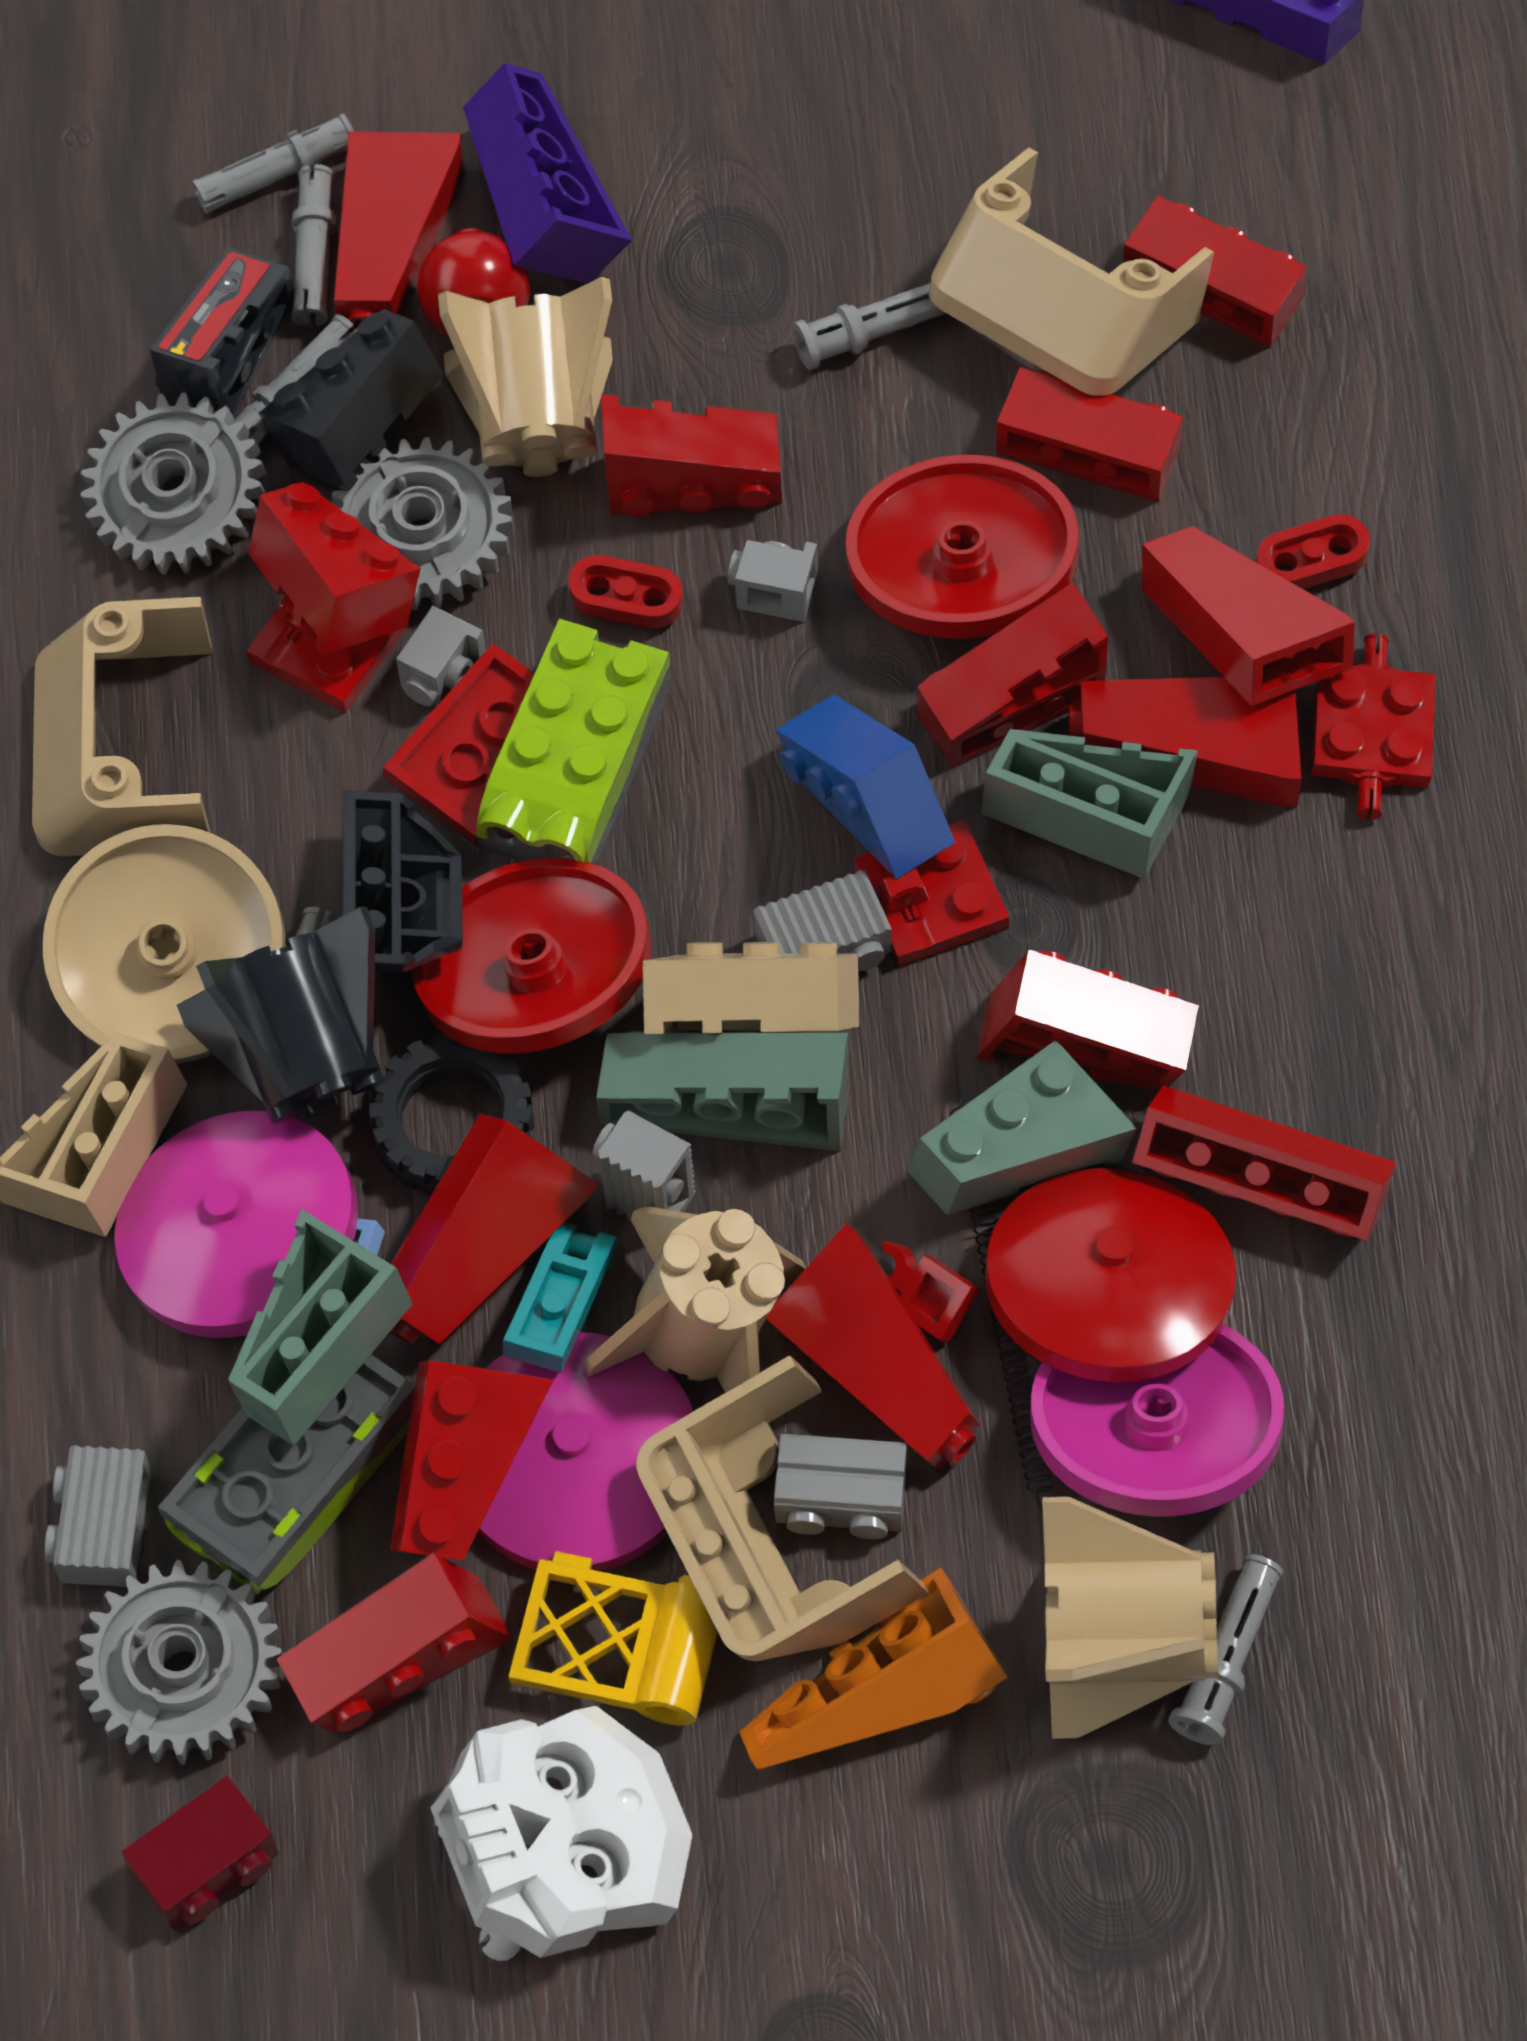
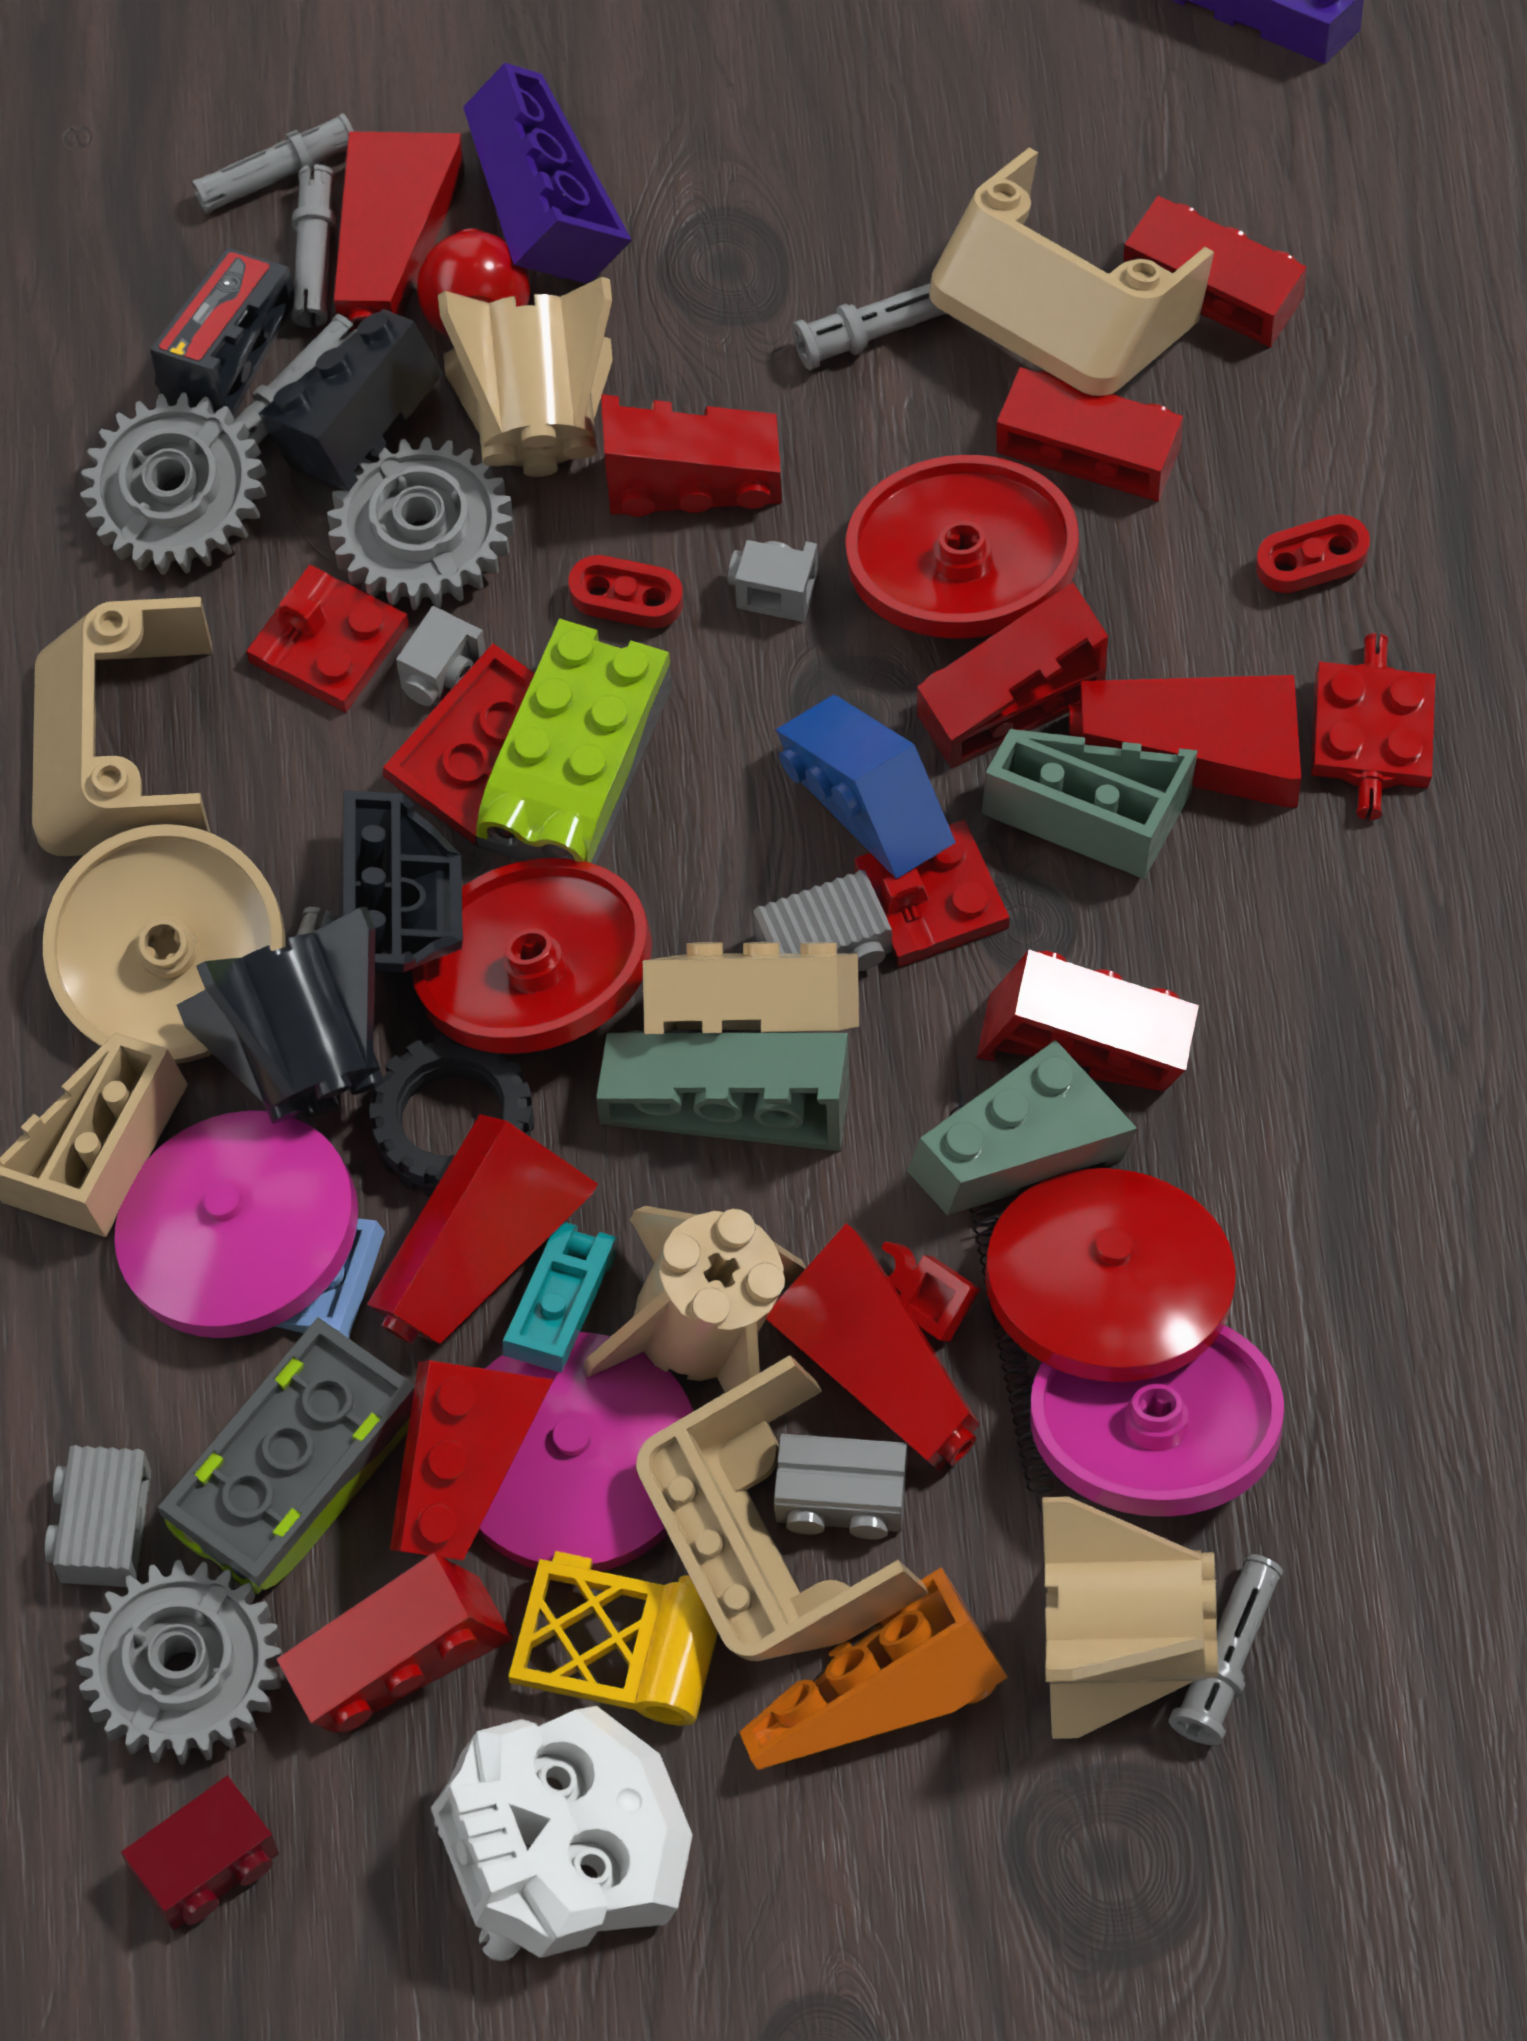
sand green wedge [228,1209,413,1446] -> none
red wedge [248,482,421,656] -> none
light grey brick [593,1110,696,1221] -> none
red brick [1132,1085,1397,1241] -> none
red slope [1141,526,1355,706] -> none

